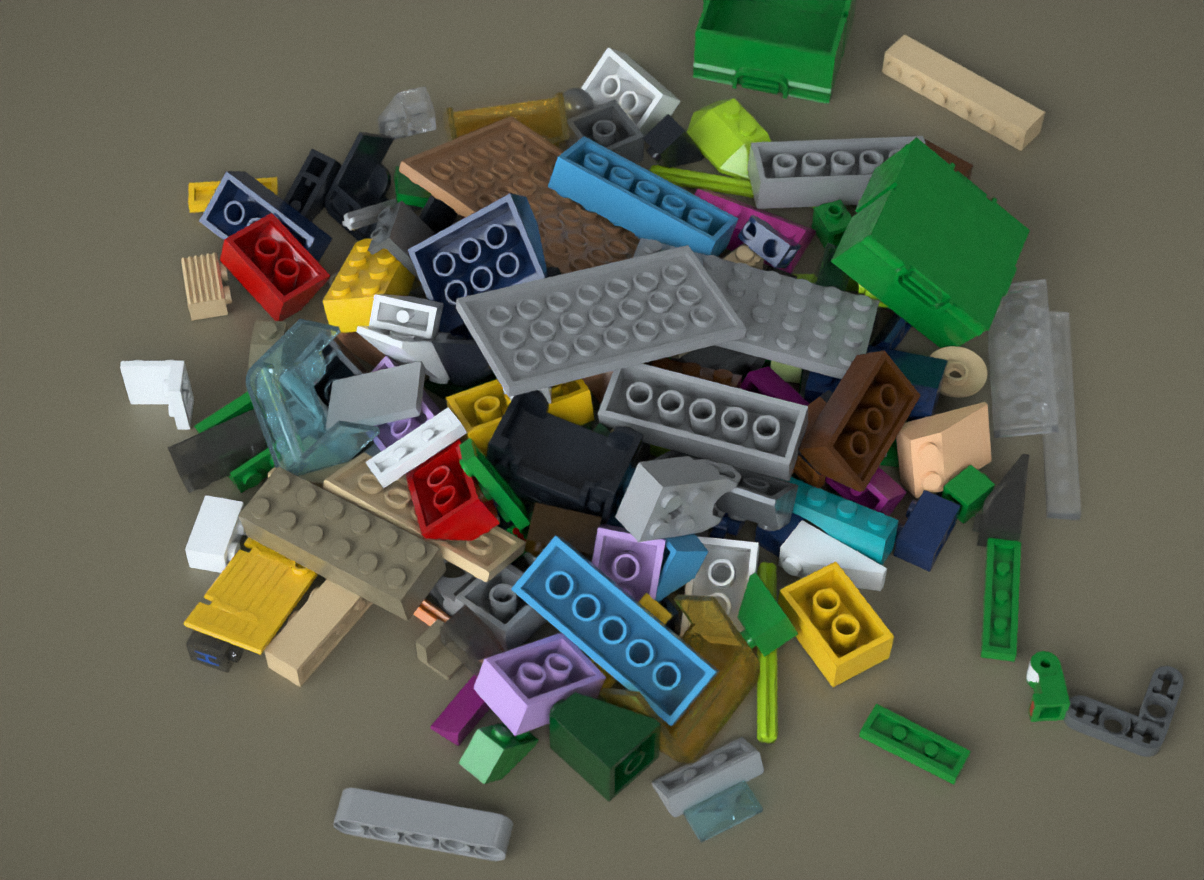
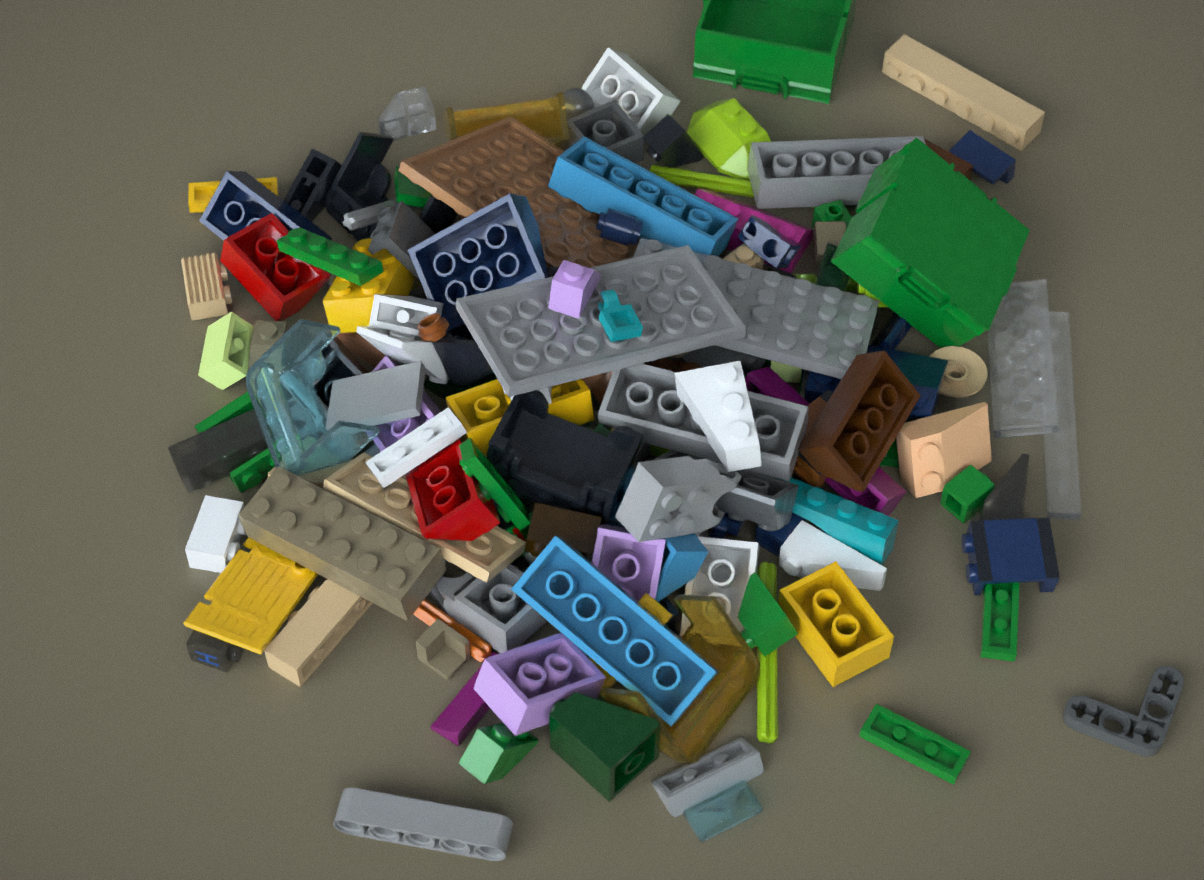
white bracket [120,360,194,430] -> none
clear smoke slope [440,604,505,678] -> none
dark blue brick [894,490,960,572] -> none
green leg [1026,651,1070,722] -> none
none -> yellowish green brick [198,312,254,390]
none -> green plate [277,228,383,286]
none -> dark orange plate [417,313,449,342]
none -> lavender slope [548,260,601,319]
none -> dark blue brick [596,208,643,246]
none -> teal plate [598,289,643,342]
none -> white wedge [674,361,761,472]
none -> dark tan panel [812,221,846,267]
none -> dark blue panel [949,130,1016,184]
none -> dark blue panel [961,517,1060,595]

